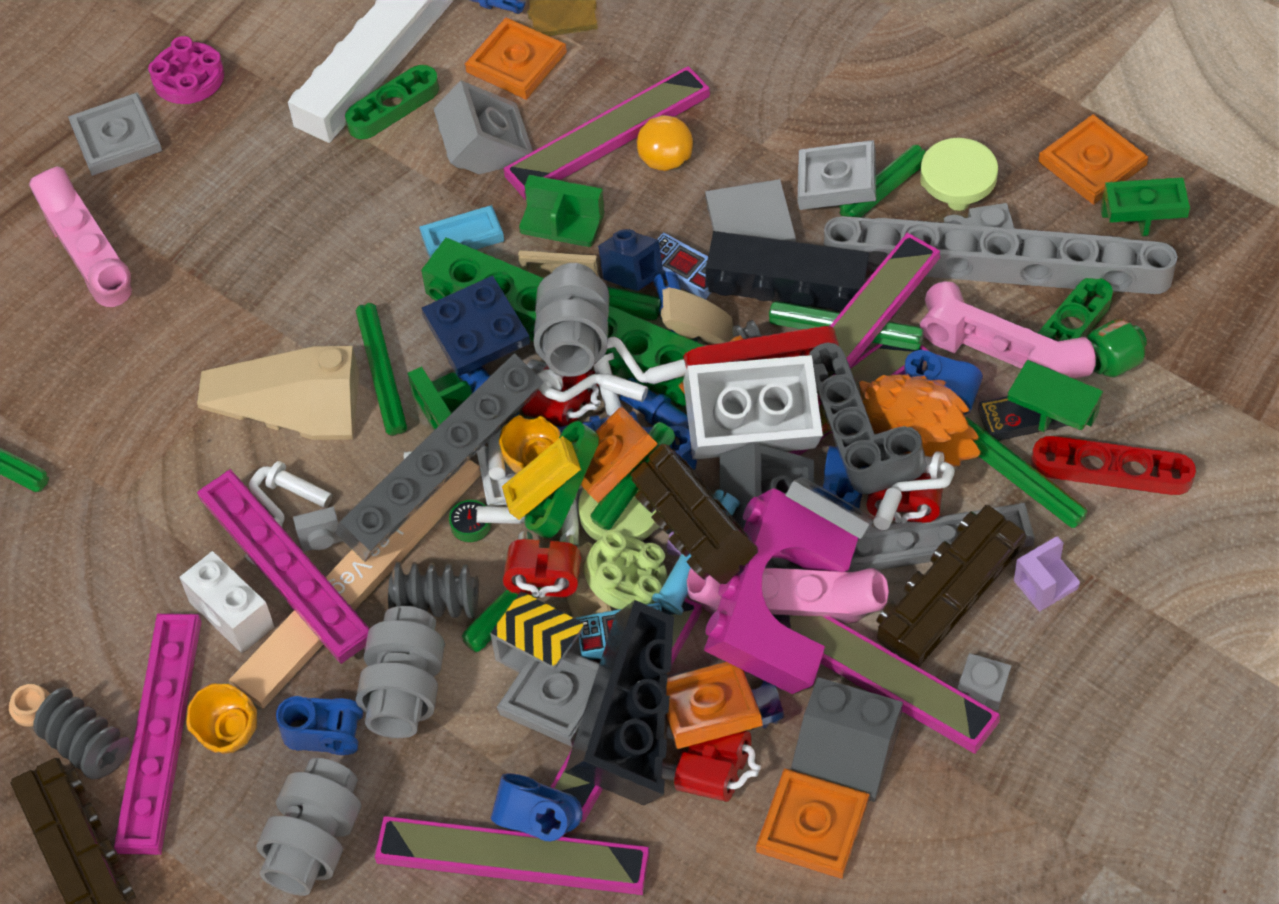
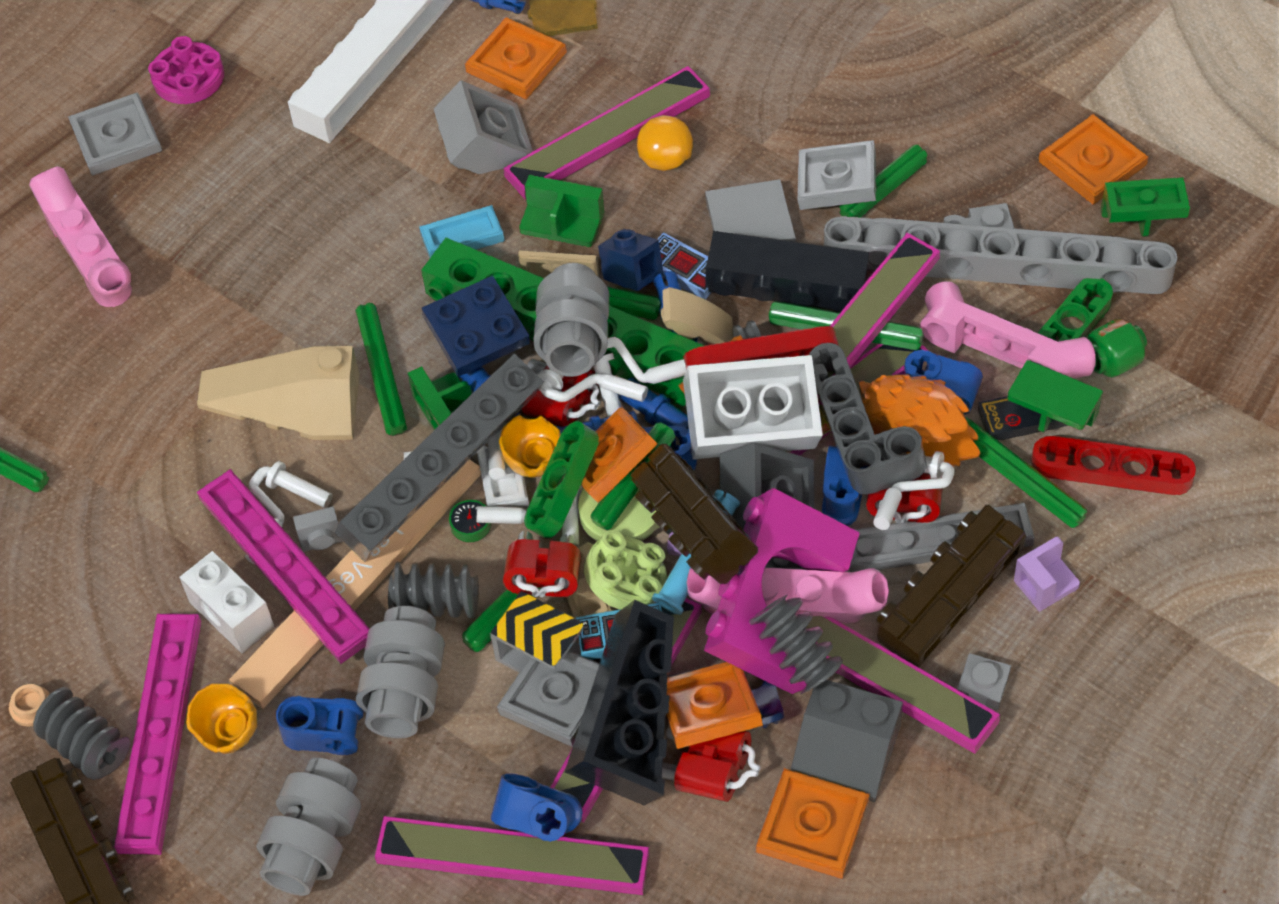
green beam [345,65,439,139] -> none
yellow tile [502,436,581,520] -> none
light grey tile [785,476,874,539] -> none
yellowish green tile [920,138,998,211] -> none
none -> dark grey piece [749,595,843,695]

